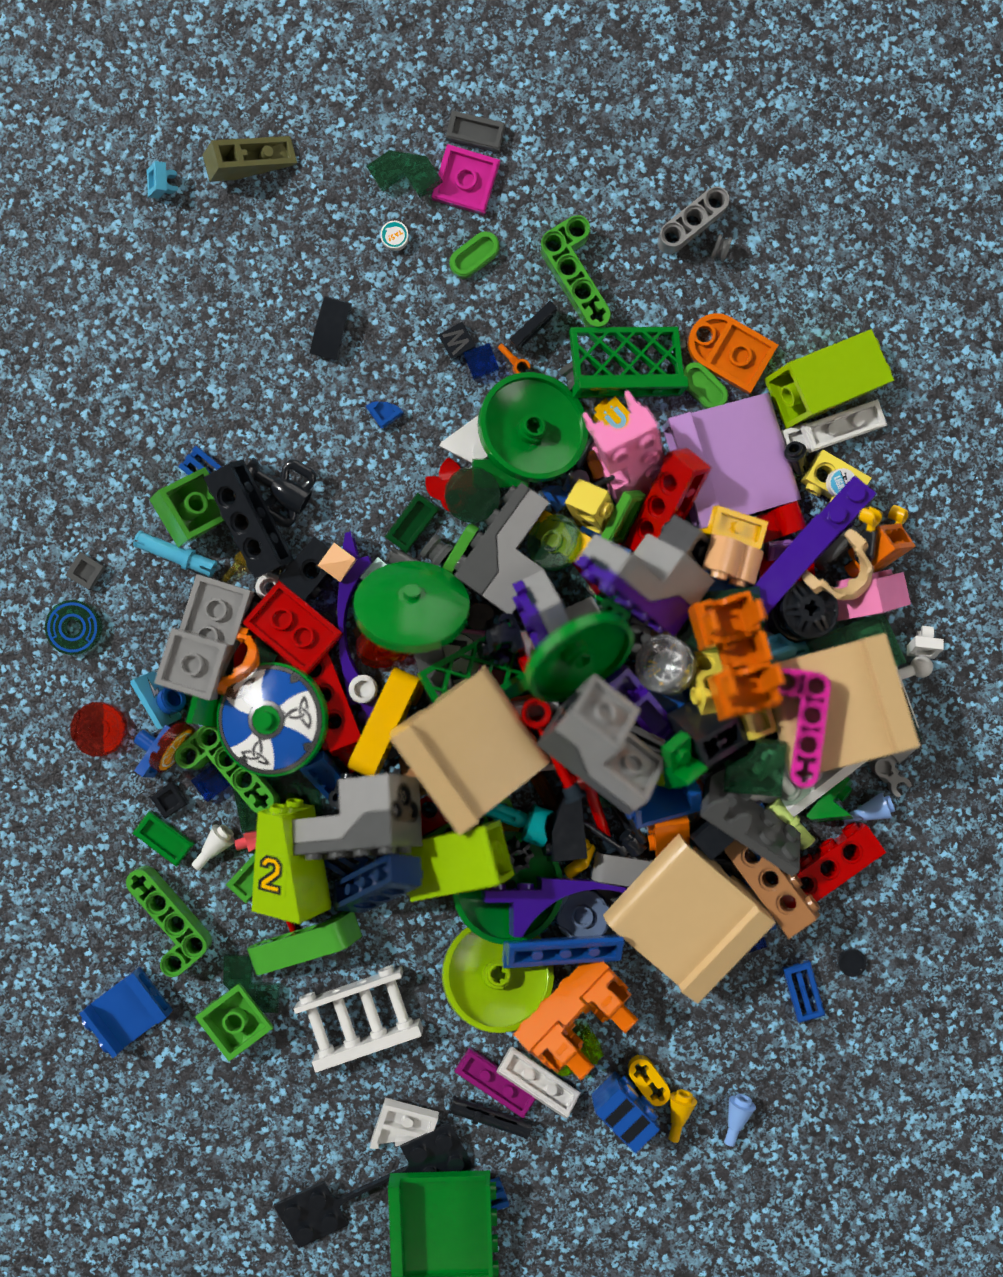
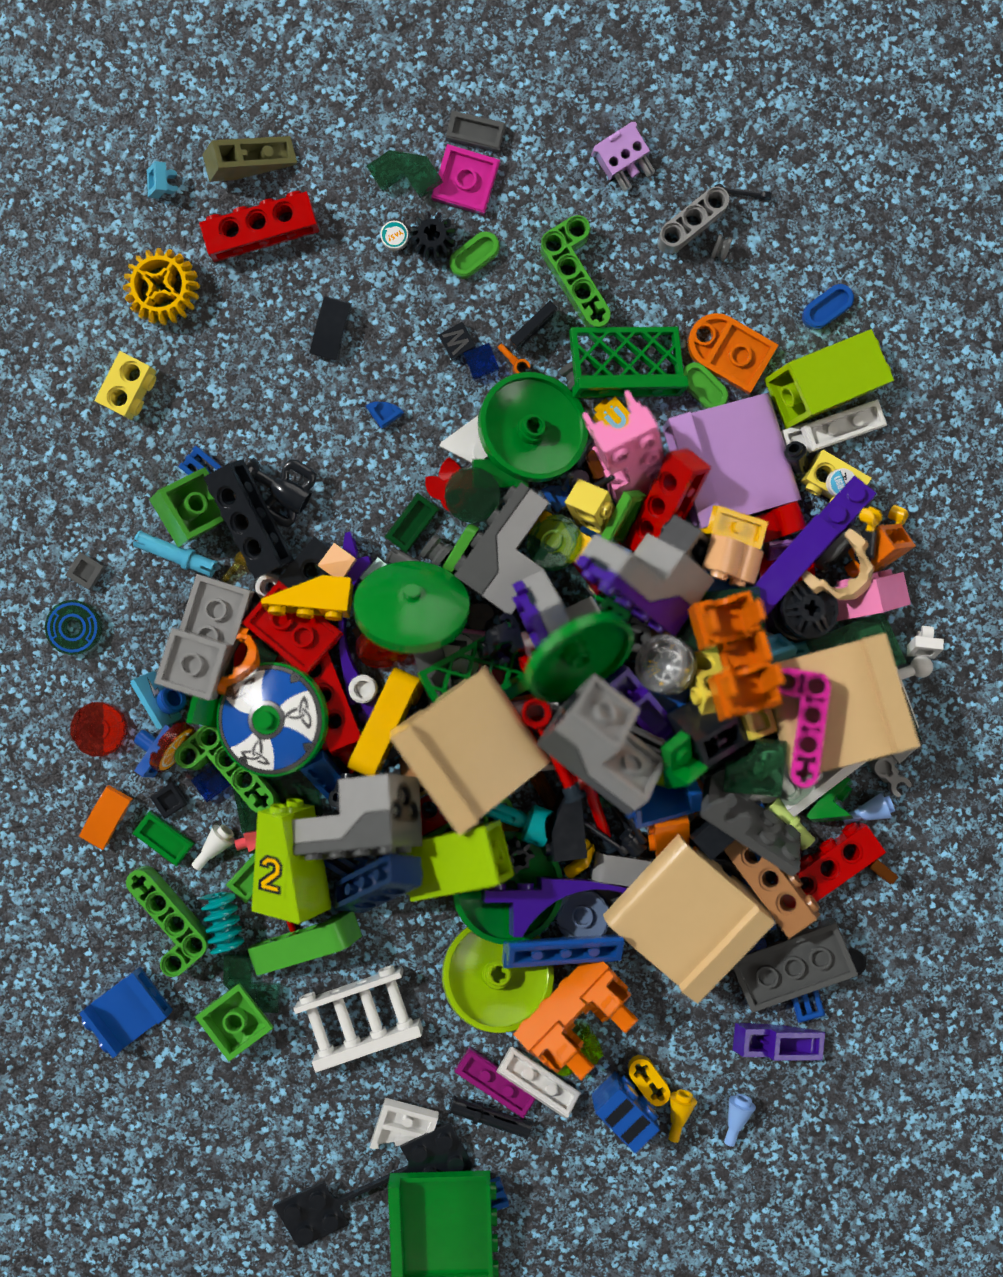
none -> orange slope [79,785,132,850]
none -> light yellow brick [94,351,157,420]
none -> yellow gear [123,248,200,325]
none -> red brick [199,191,320,262]
none -> teal piece [200,892,244,954]
none -> yellow slope [261,575,353,621]
none -> black gear [409,212,456,261]
none -> lavender piece [591,122,655,192]
none -> black hinge [714,184,772,200]
none -> dark grey hinge [733,918,858,1013]
none -> dark purple slope [733,1023,825,1061]
none -> blue tile [802,284,854,330]
none -> reddish brown tile [867,859,899,884]

